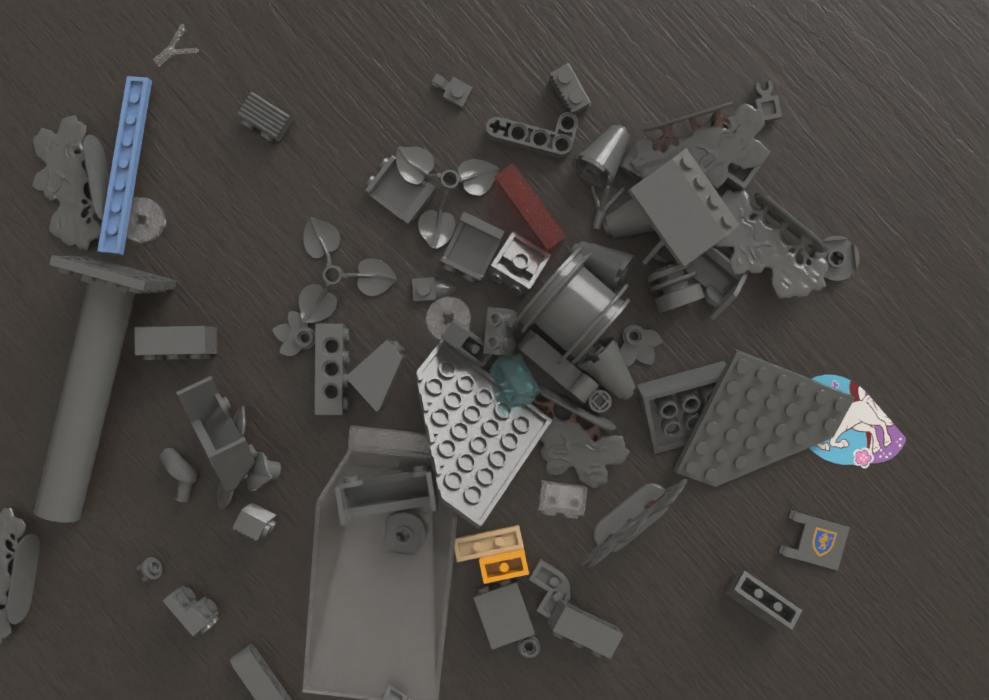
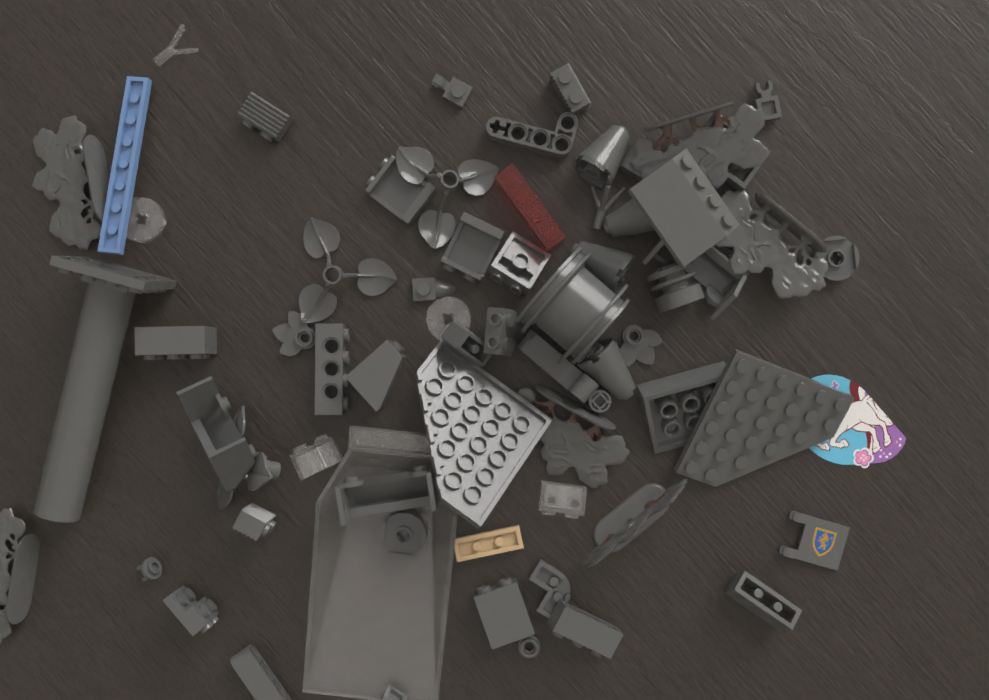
dark grey arm [159,448,198,502] -> none
light orange brick [479,548,529,584] -> none
clear light blue brick [489,354,541,408] -> none
none -> clear brick [289,434,344,480]

